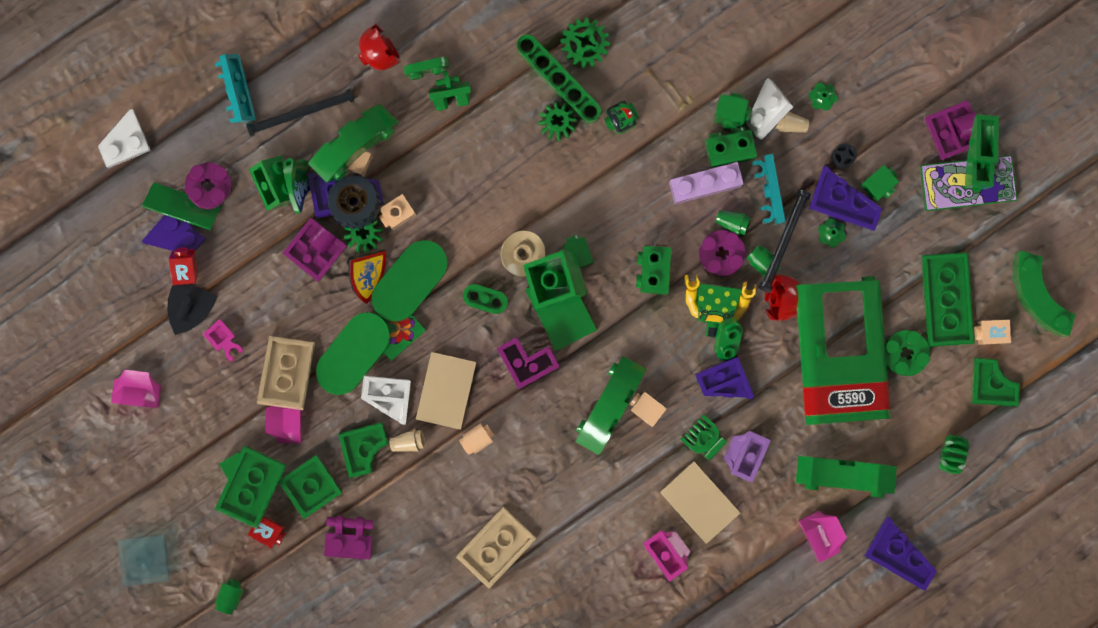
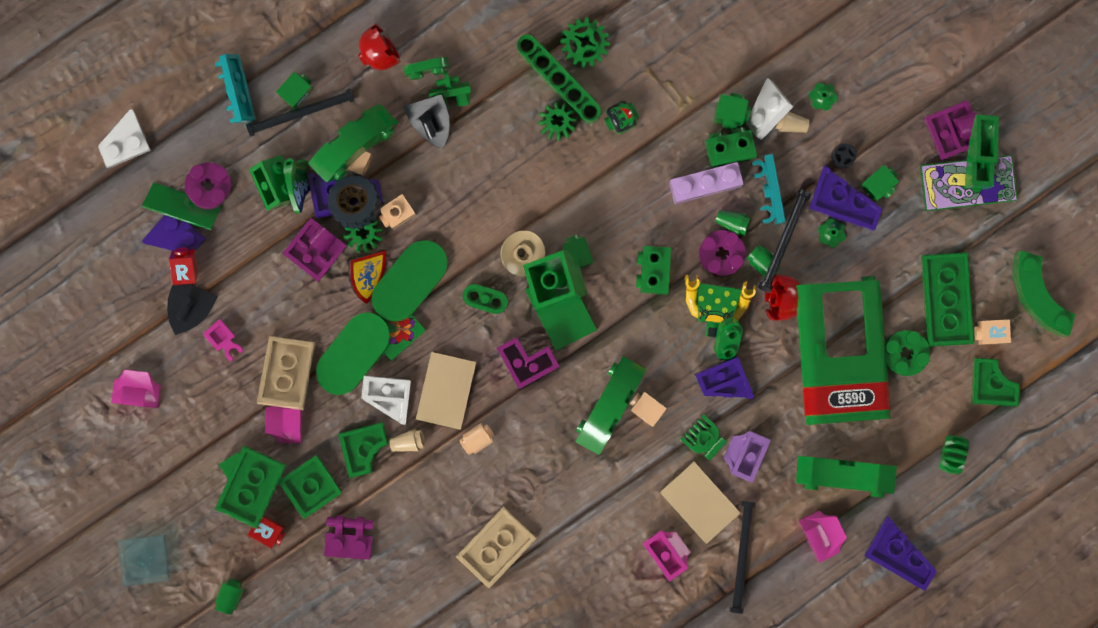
none -> green brick [276,72,313,109]
none -> shield [403,94,450,149]
none -> black bar [730,501,756,614]

